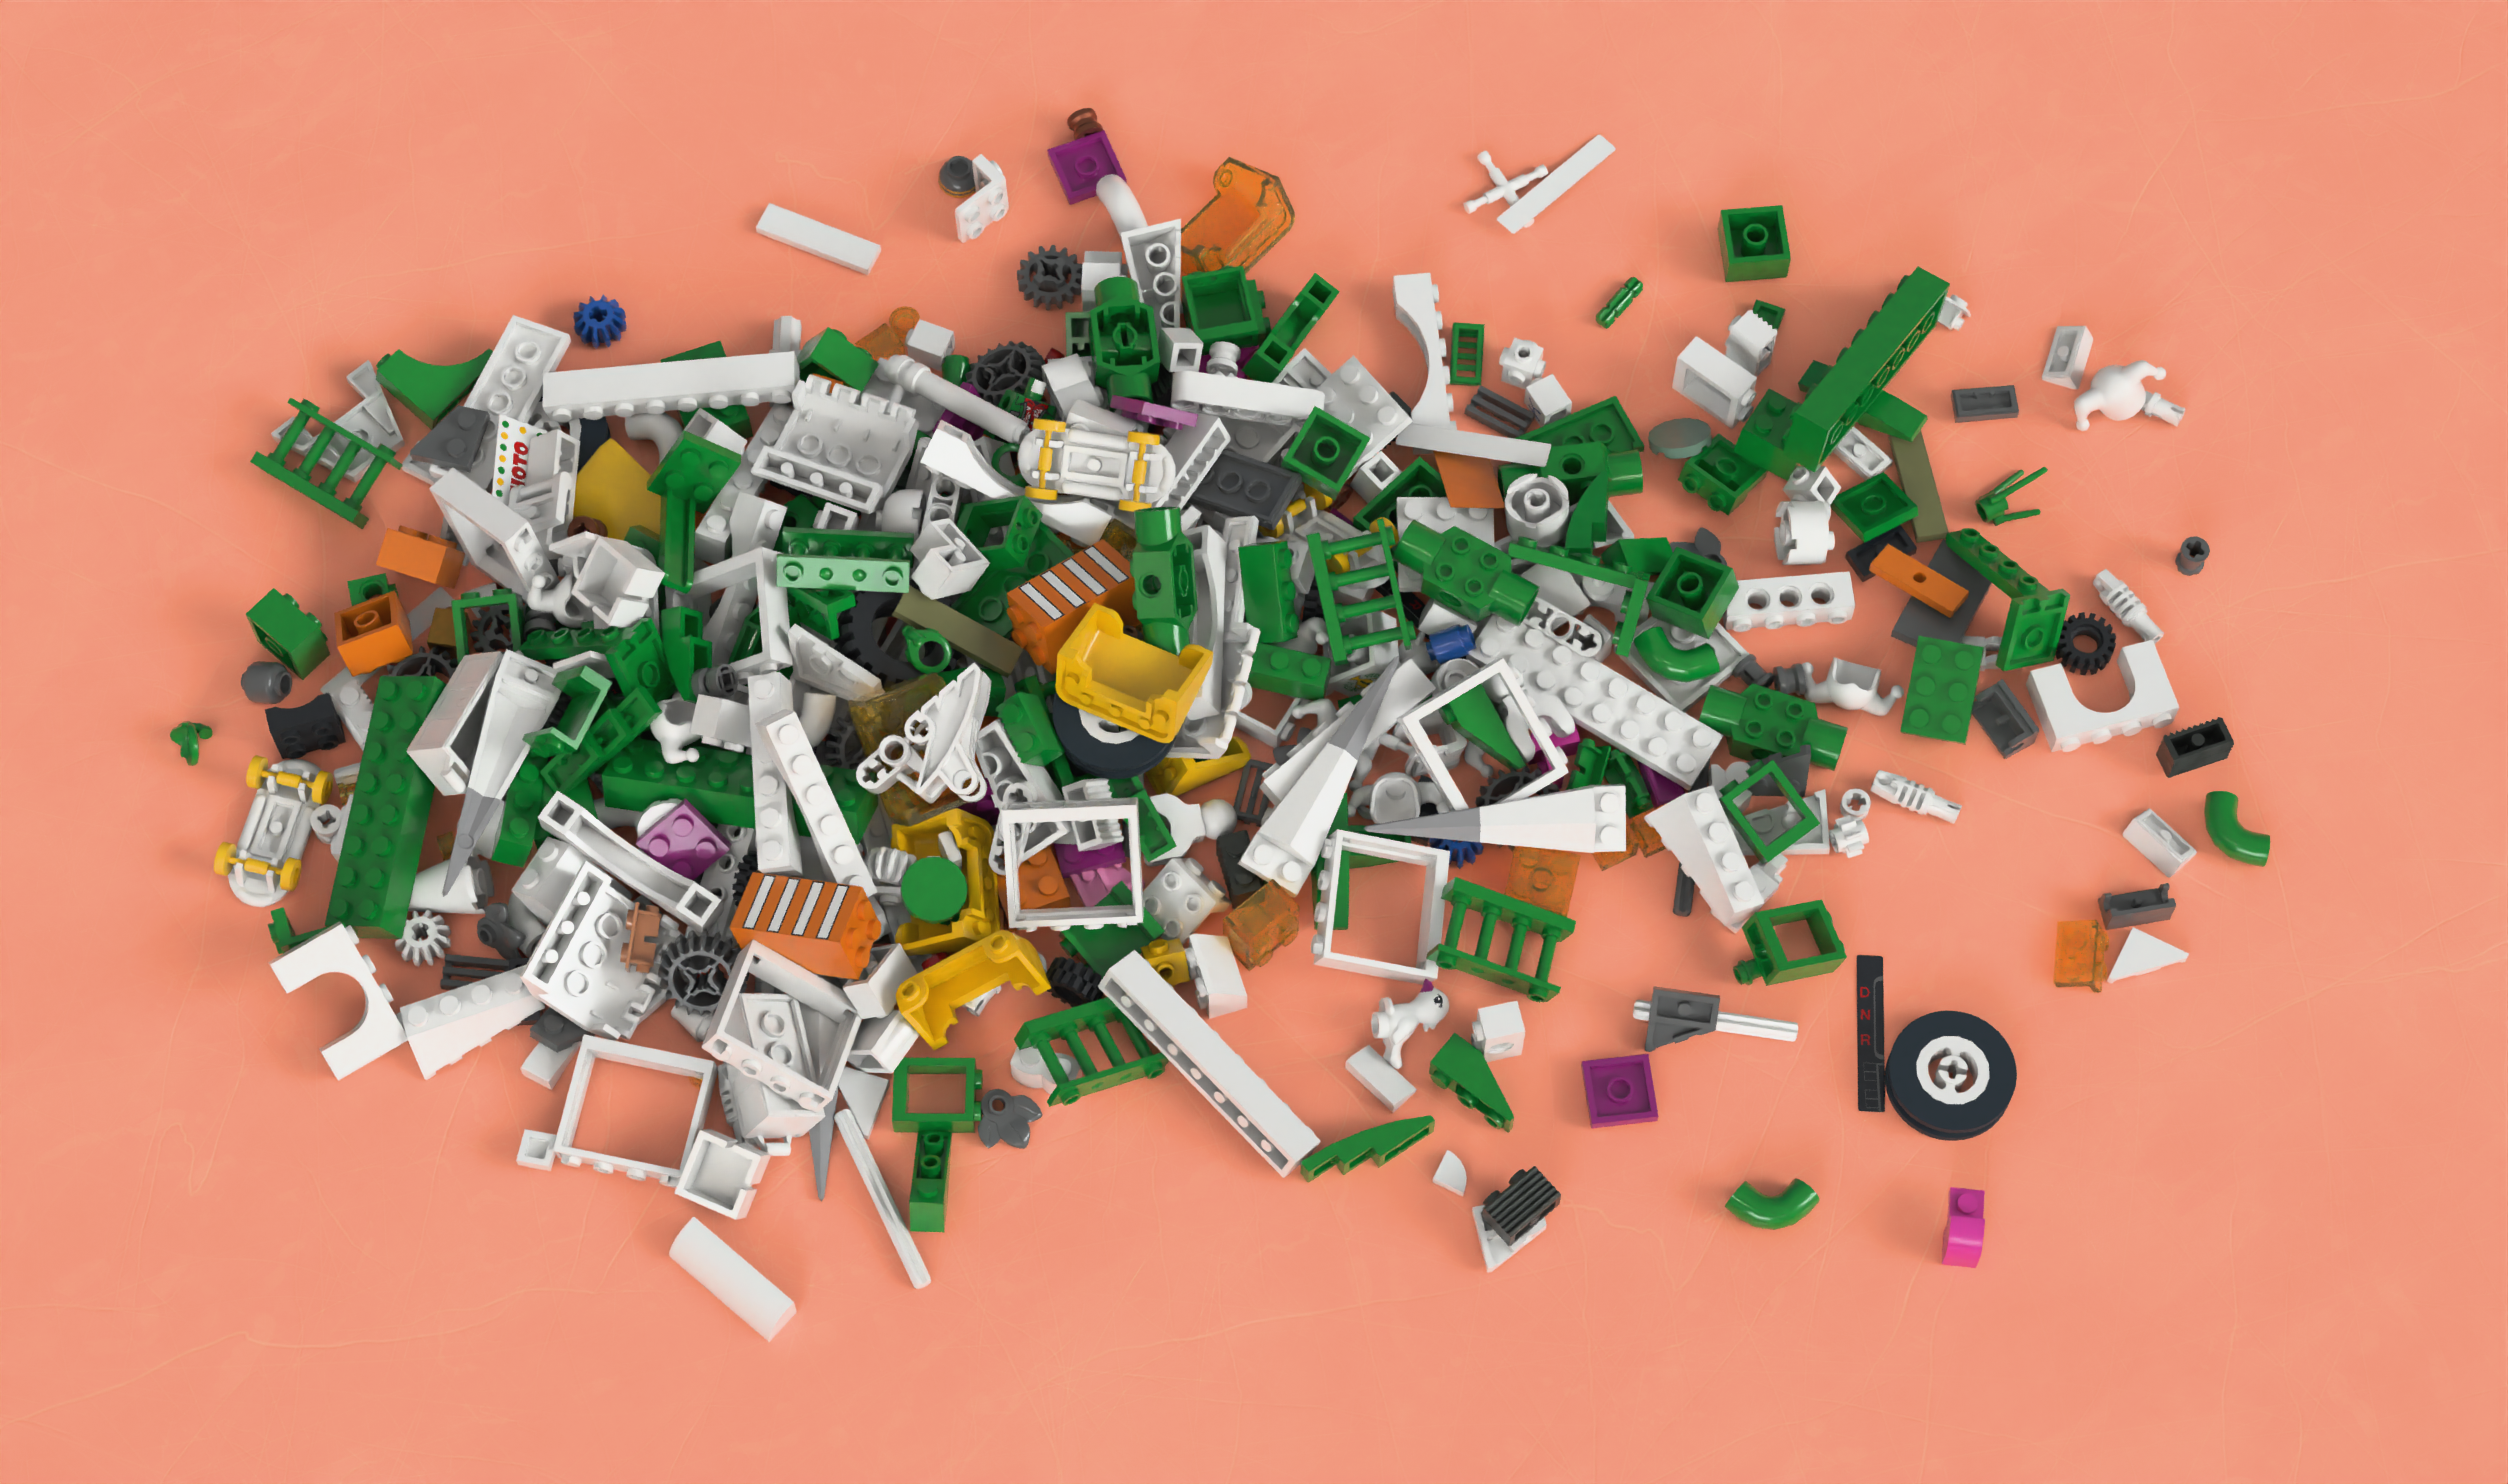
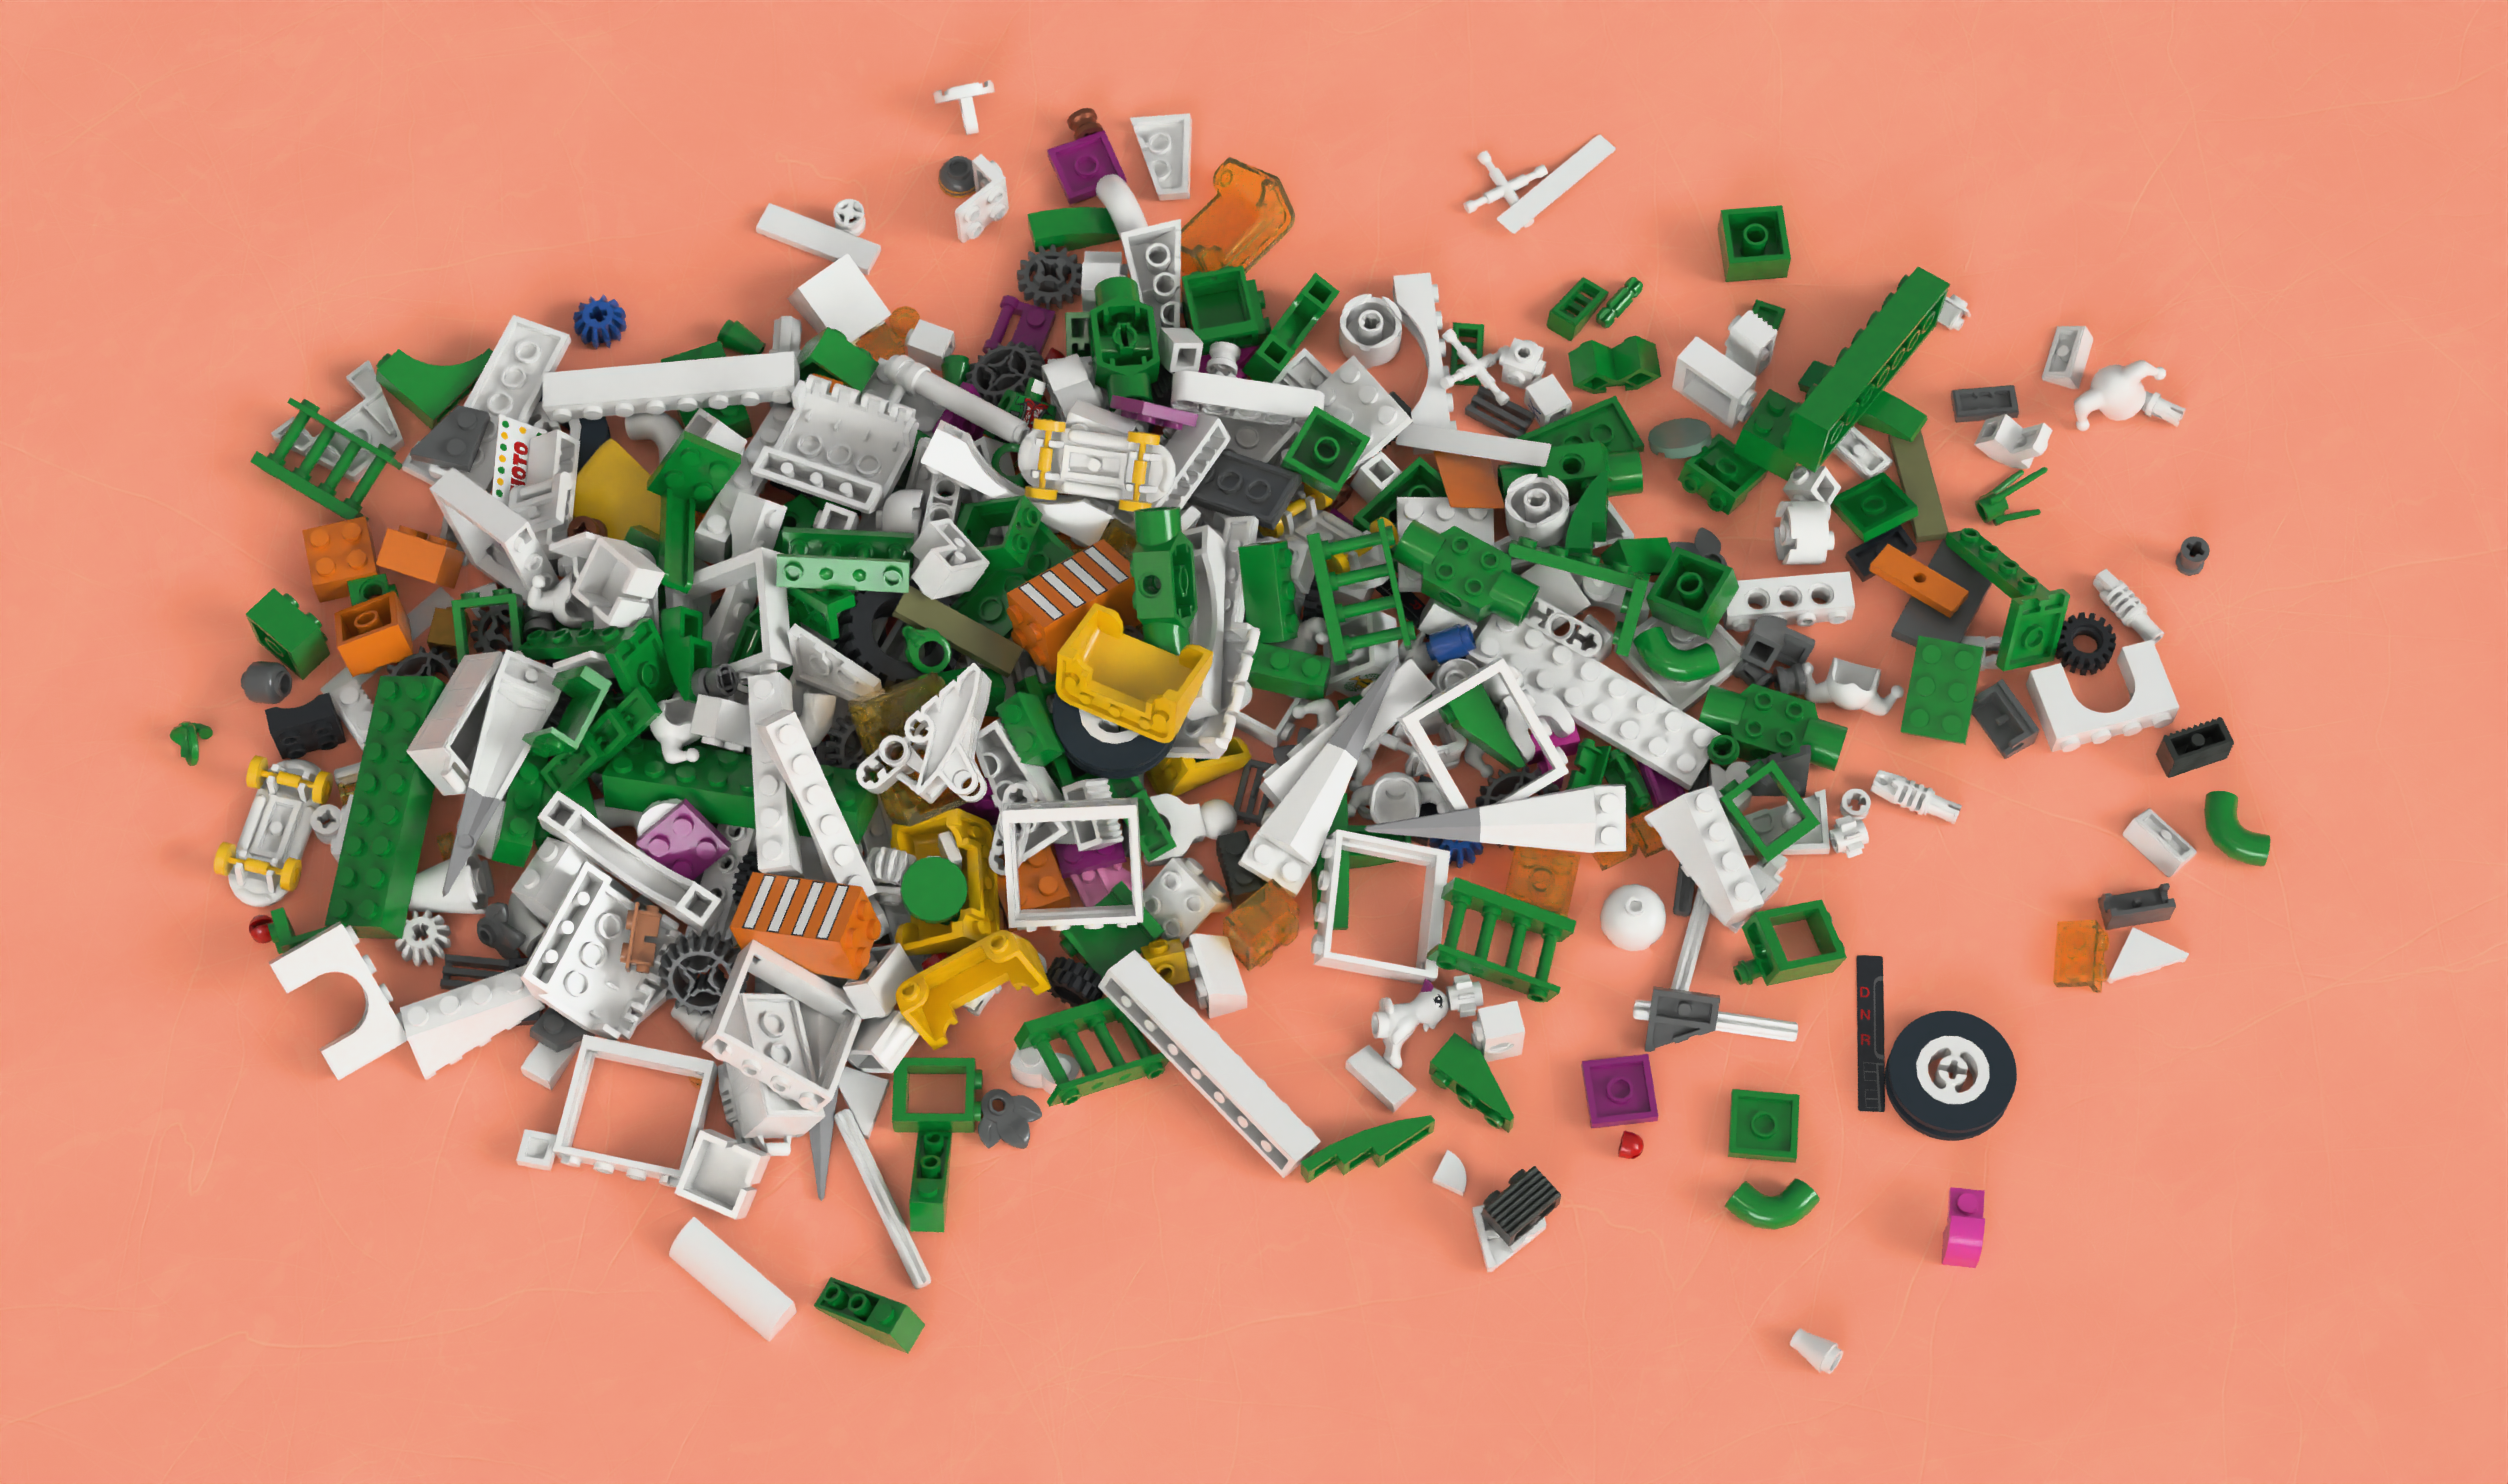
none -> red hinge [249,915,273,943]
none -> orange brick [302,516,380,603]
none -> green cone [717,319,766,355]
none -> white slope [787,253,892,347]
none -> green slope [814,1277,925,1354]
none -> white wheel [833,199,866,236]
none -> white tile [933,80,995,135]
none -> magenta plate [982,295,1056,355]
none -> green slope [1027,207,1121,252]
none -> white wing [1130,113,1192,201]
none -> white brick [1339,294,1402,369]
none -> white piece [1440,328,1510,406]
none -> white gear [1446,974,1484,1018]
none -> green slope [1547,277,1609,341]
none -> green brick [1568,335,1661,394]
none -> white cylinder [1600,884,1666,951]
none -> red hinge [1618,1130,1644,1159]
none -> white axle [1671,887,1711,991]
none -> green cone [1707,735,1740,771]
none -> green plate [1728,1089,1800,1163]
none -> dark grey brick [1740,616,1815,671]
none -> white cone [1790,1328,1843,1374]
none -> white brick [1974,414,2053,469]

